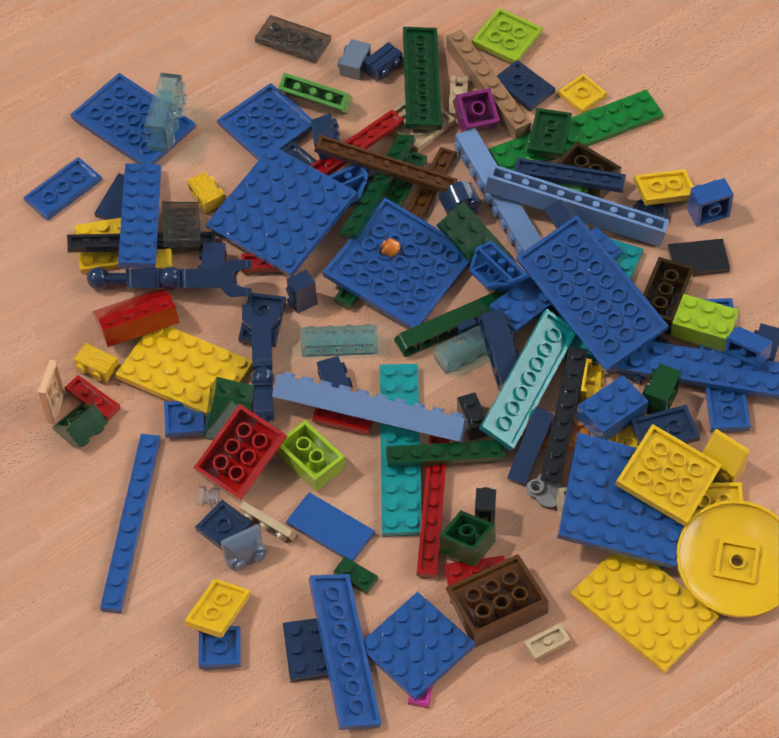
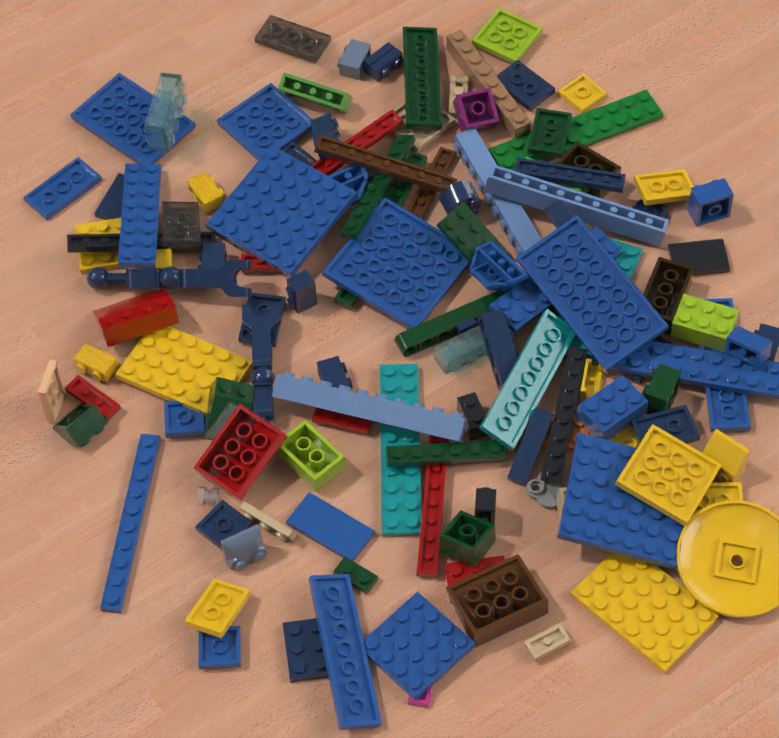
clear light blue brick [301,324,378,357] -> none
orange piece [380,238,401,258] -> none

